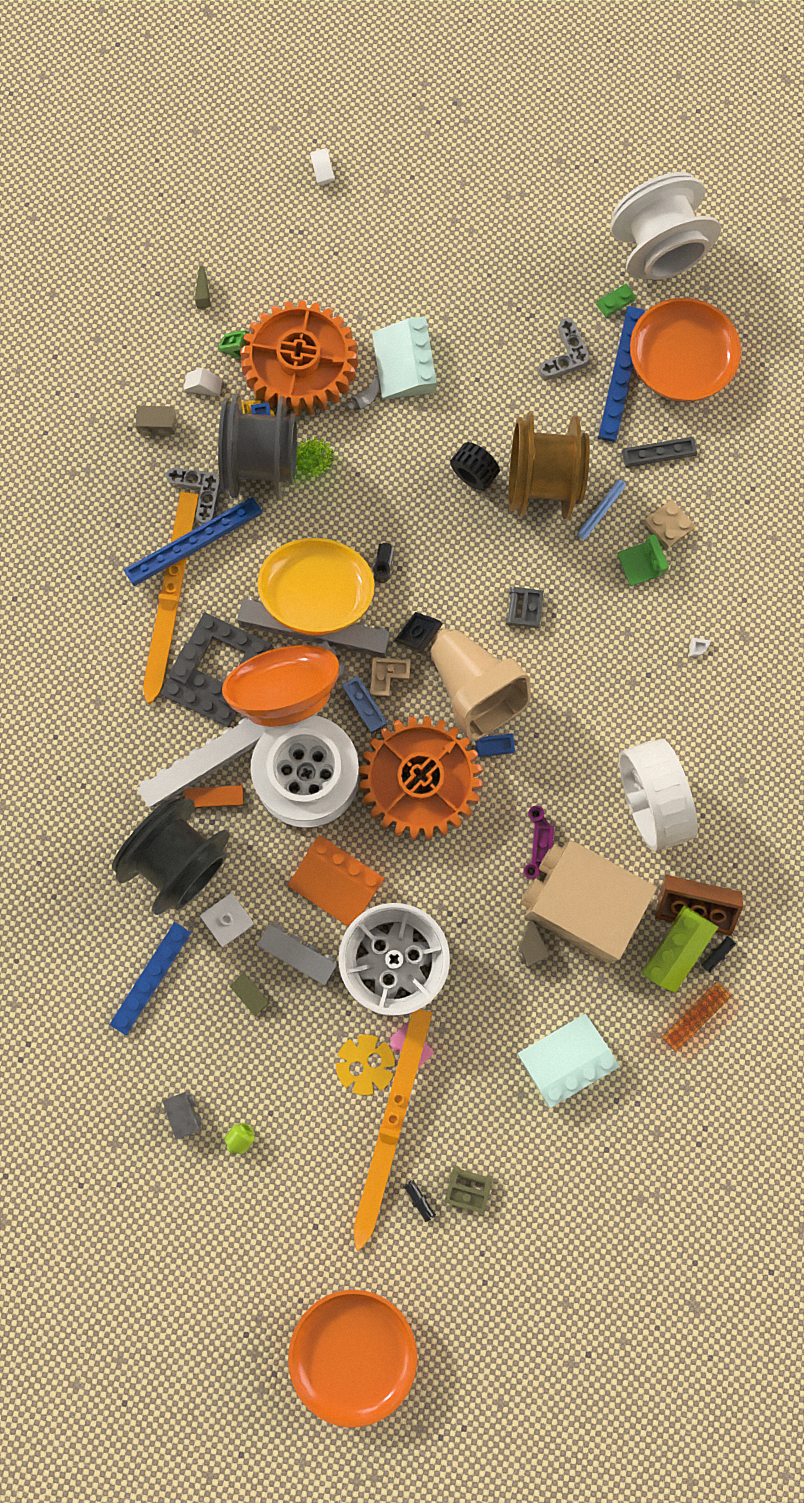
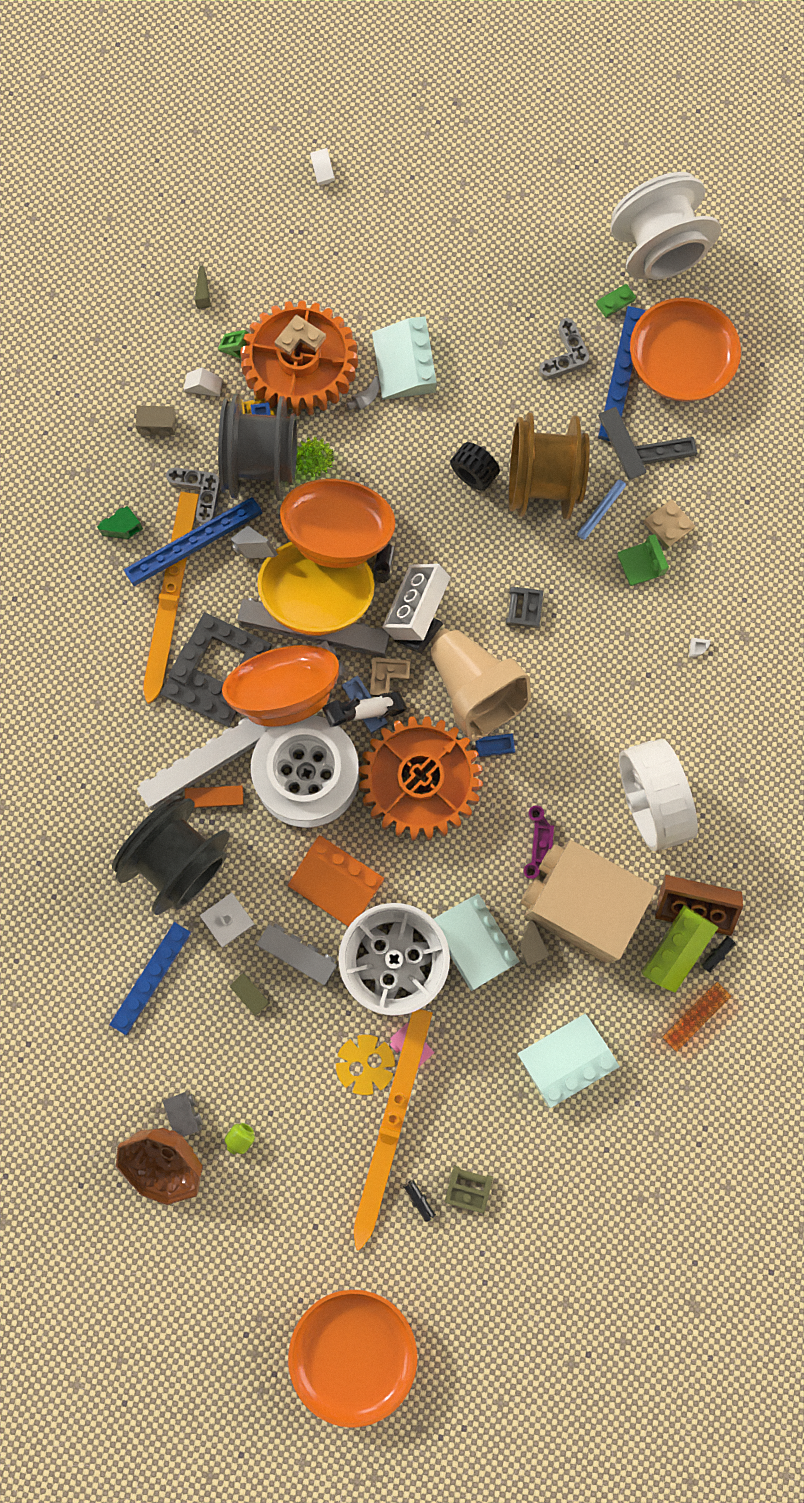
none -> green slope [97,506,143,539]
none -> dark orange rock [116,1128,203,1205]
none -> light grey slope [231,526,278,558]
none -> tan plate [274,314,326,355]
none -> orange dish [280,479,395,568]
none -> black piece [322,691,407,727]
none -> white brick [382,564,451,640]
none -> light aqua slope [434,893,519,991]
none -> dark grey tile [598,407,647,481]

